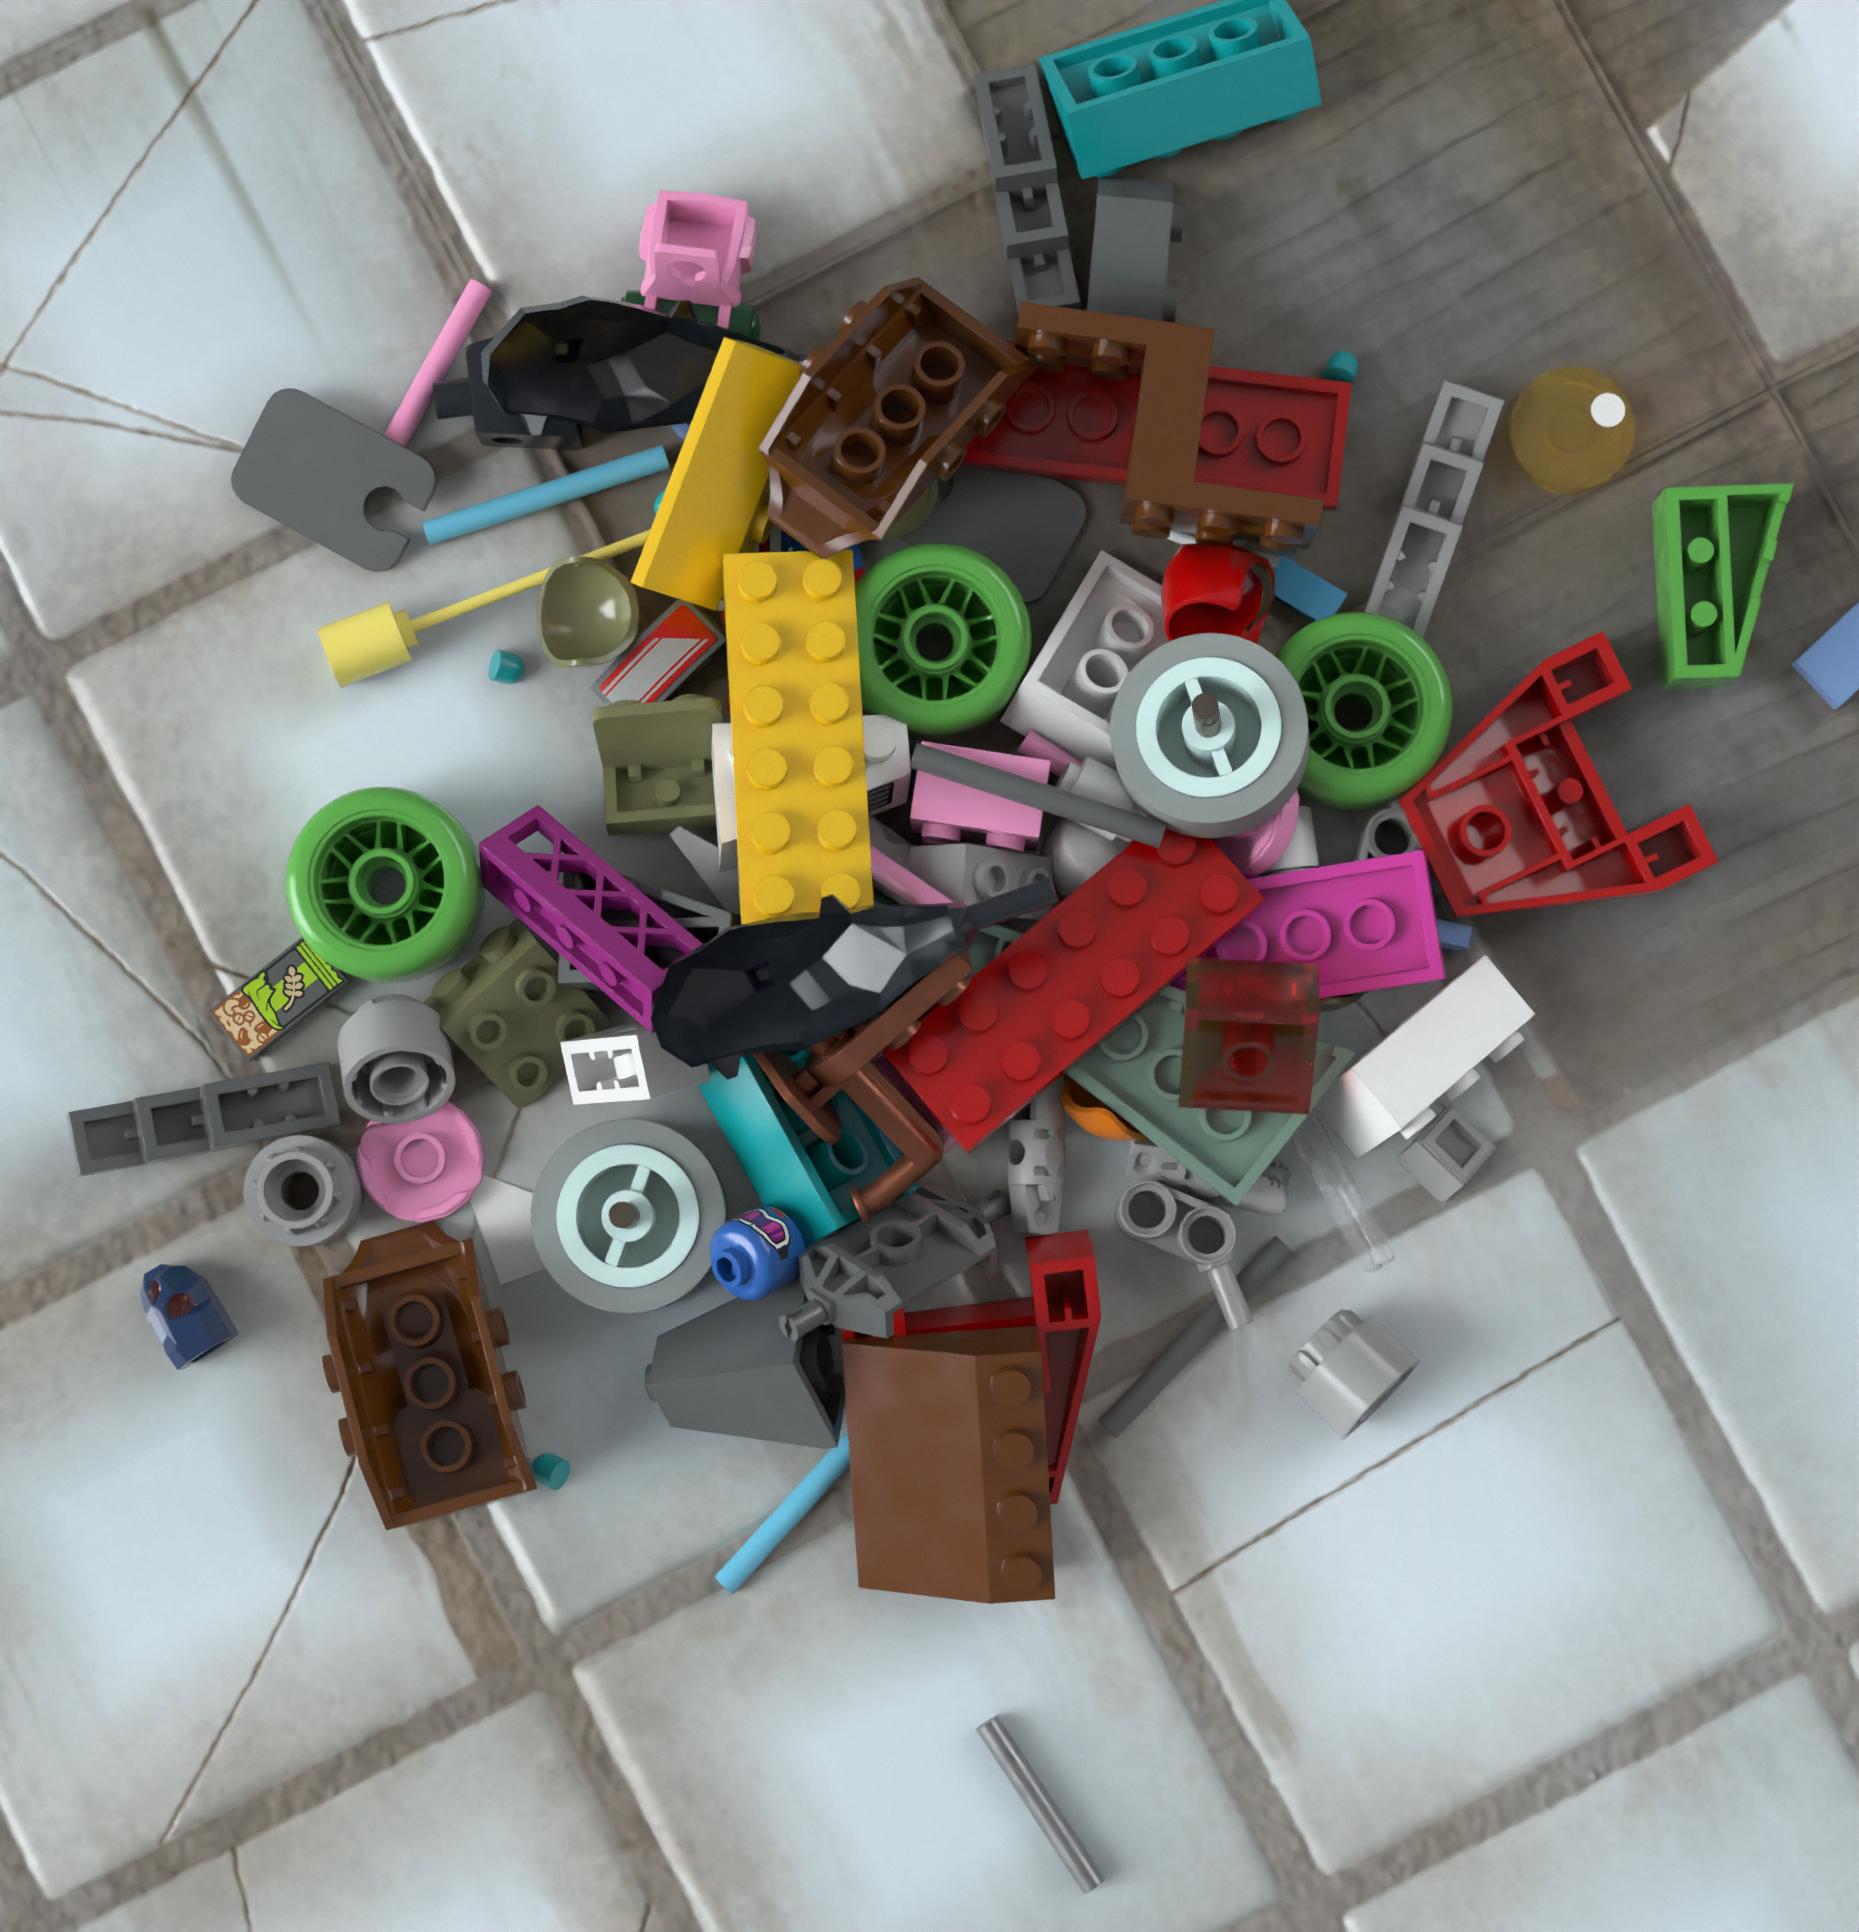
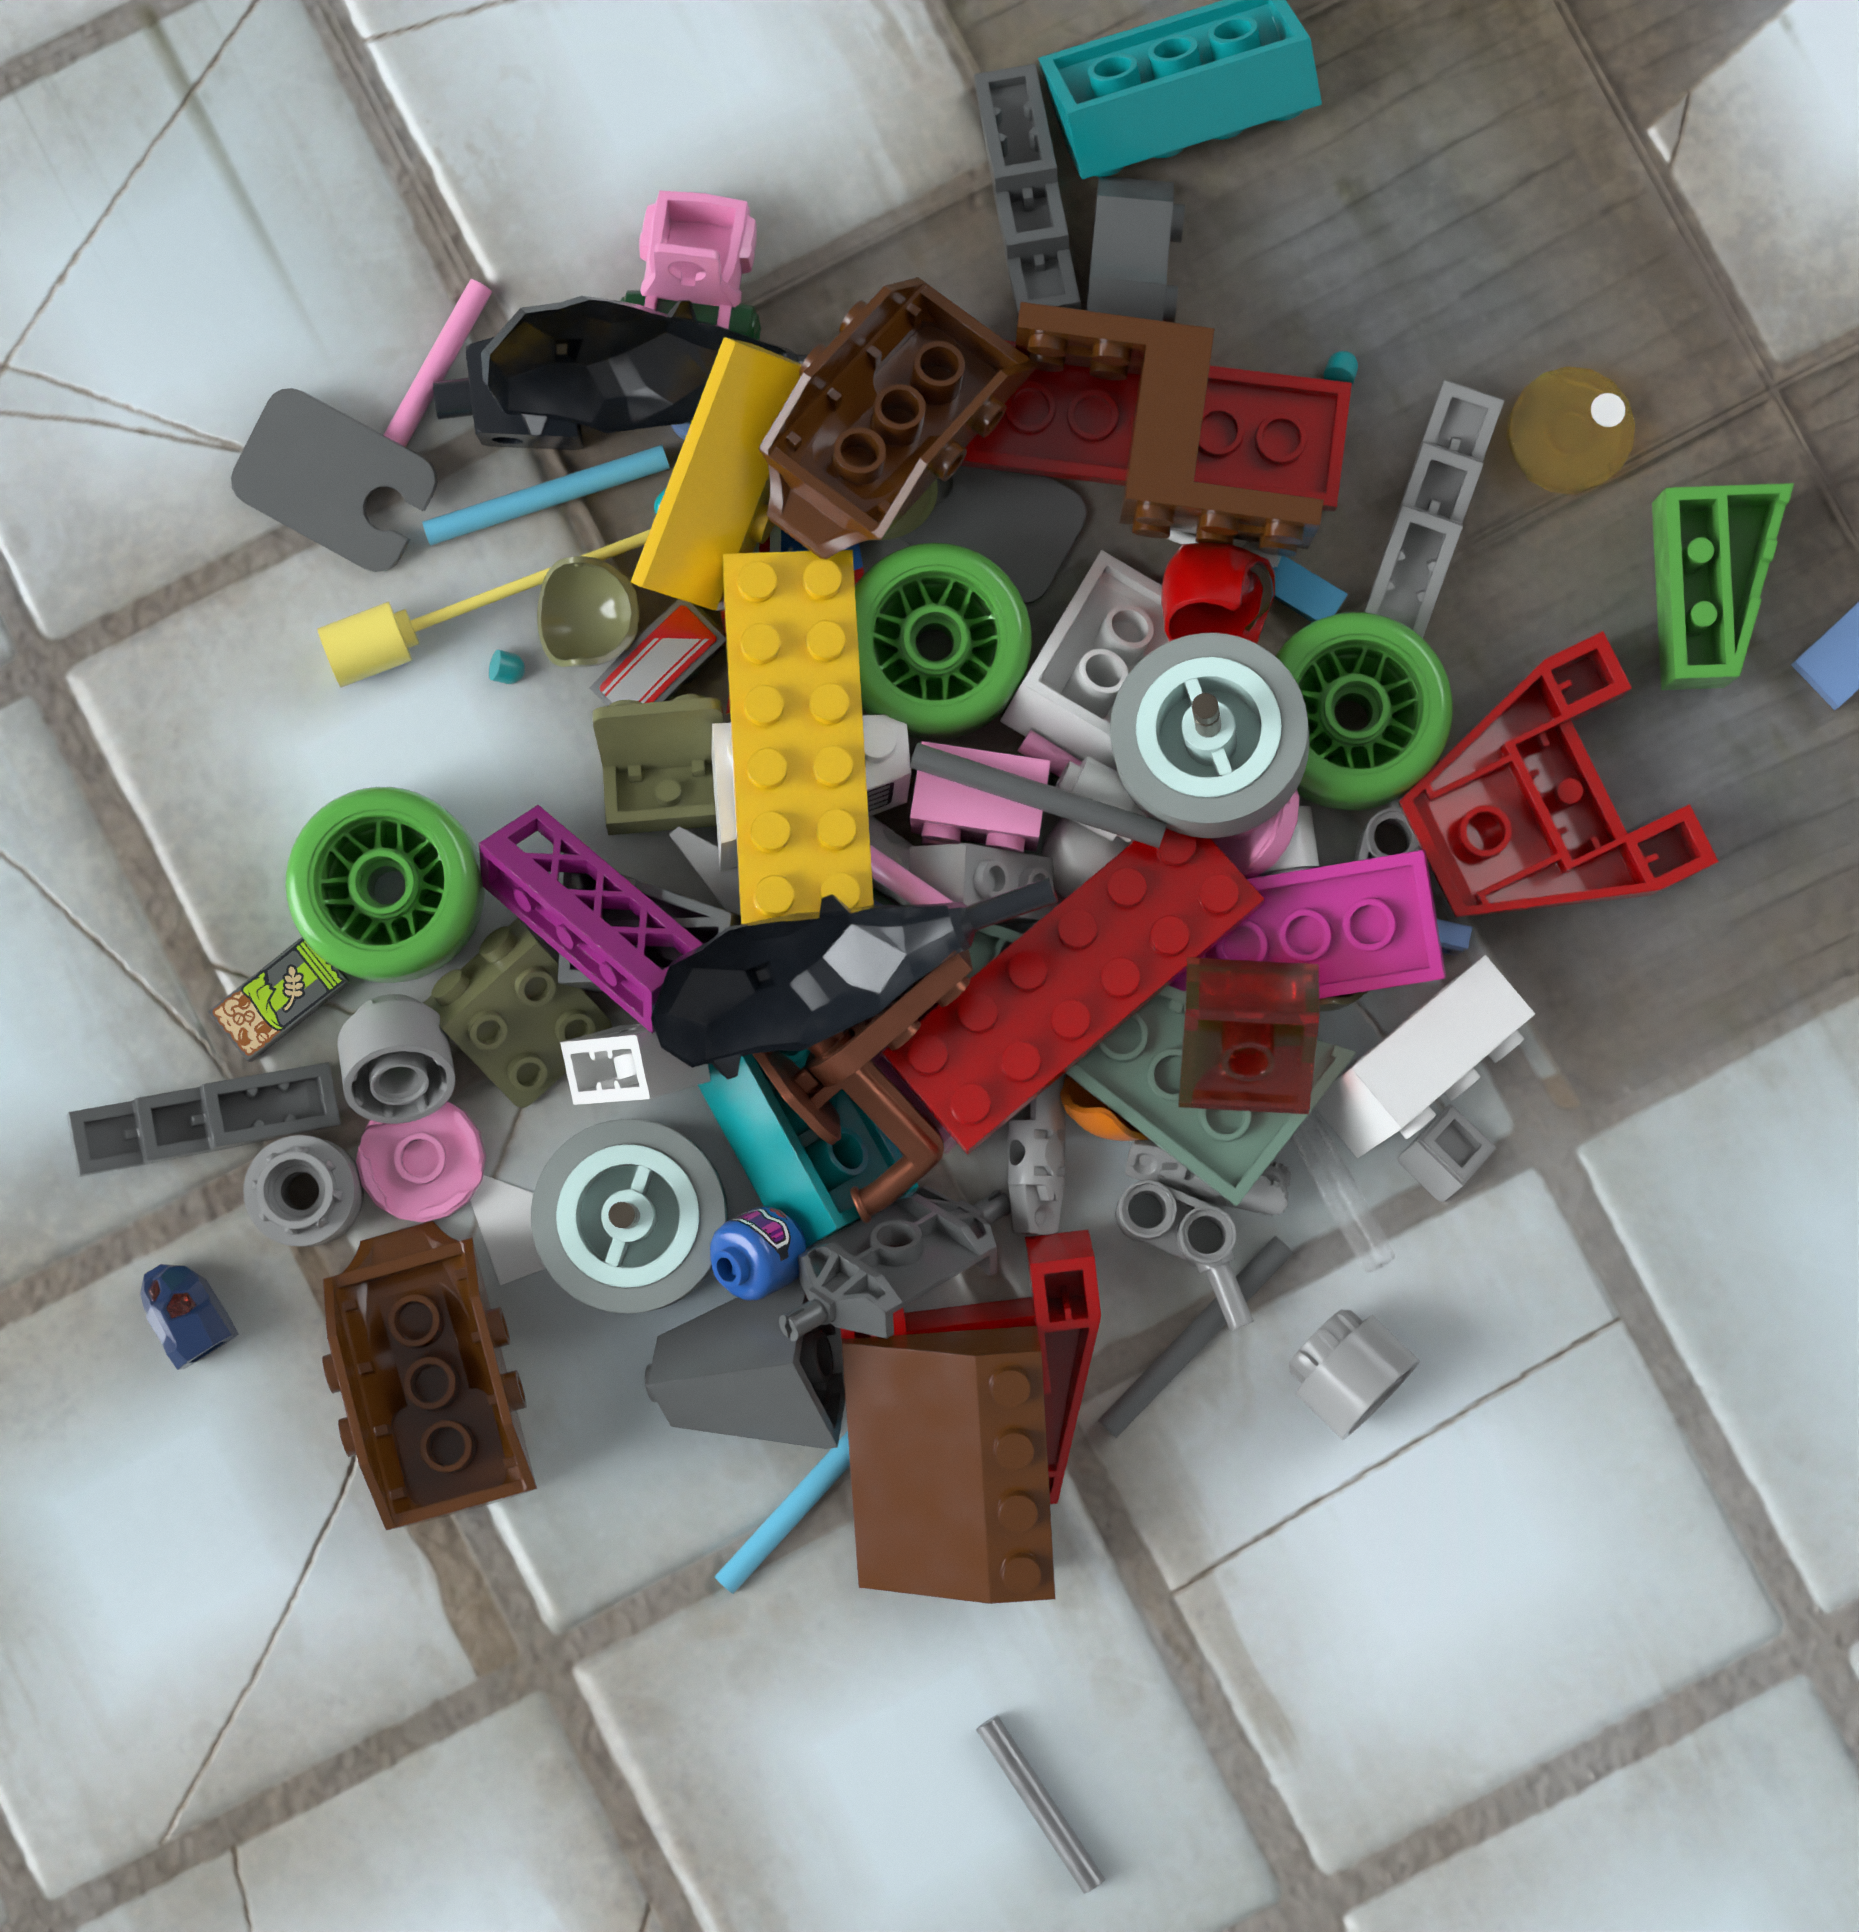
teal piece [532,1453,570,1490] -> none

